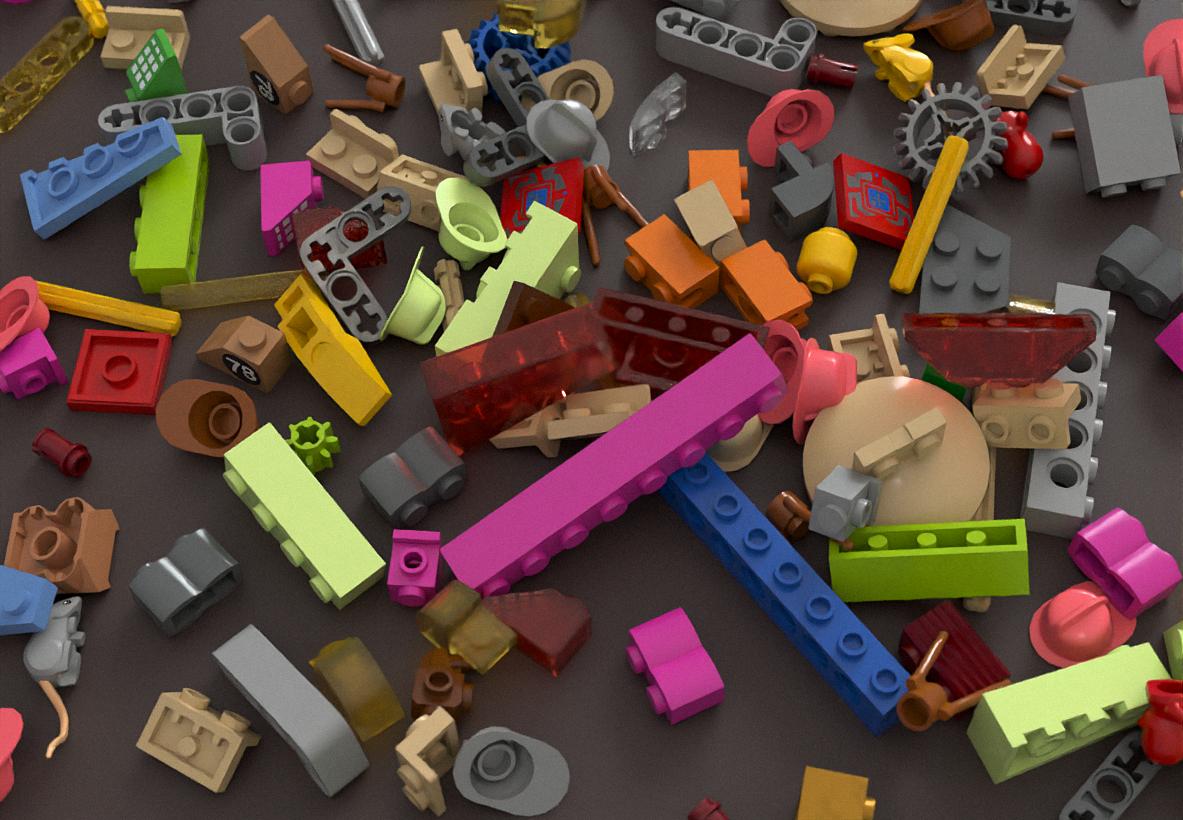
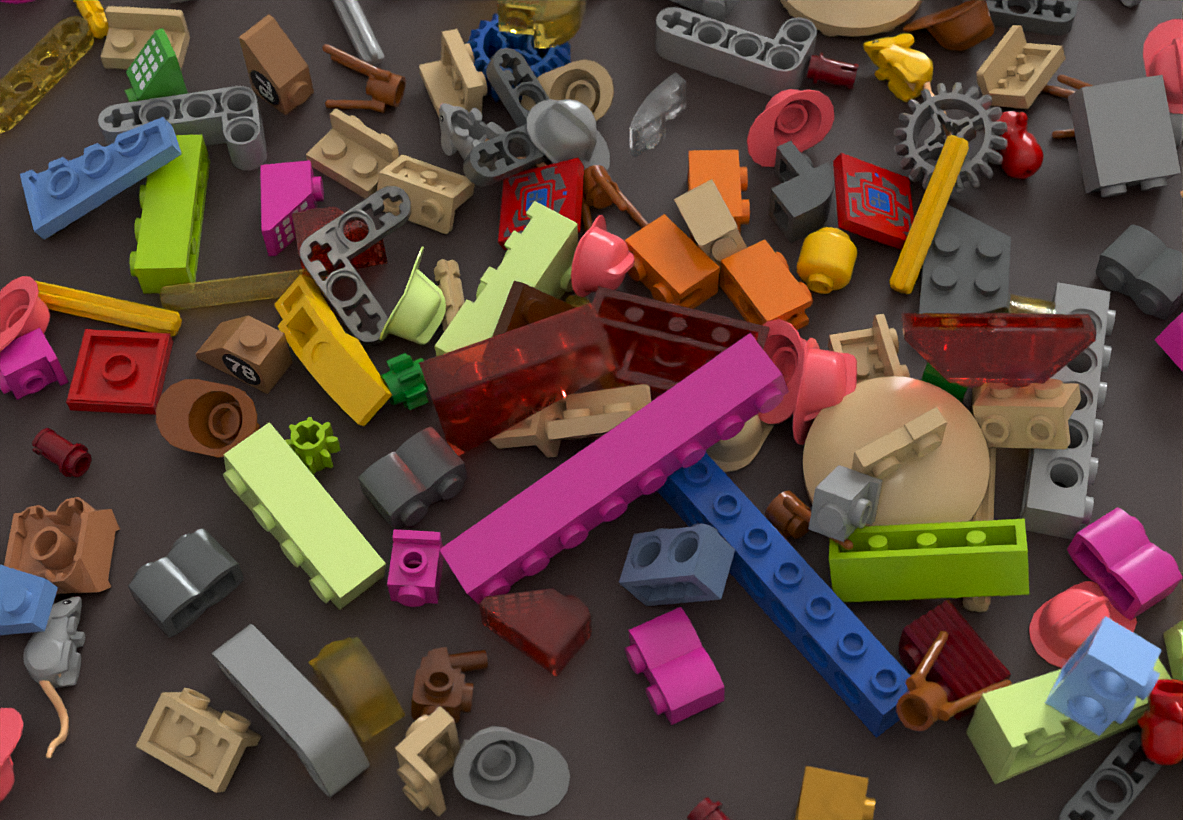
clear yellow brick [416,580,517,675] -> none
yellowish green piece [435,178,508,270] -> none
none -> green gear [380,353,435,411]
none -> coral piece [571,215,634,297]
none -> sand blue brick [619,524,735,606]
none -> light blue brick [1045,616,1161,736]

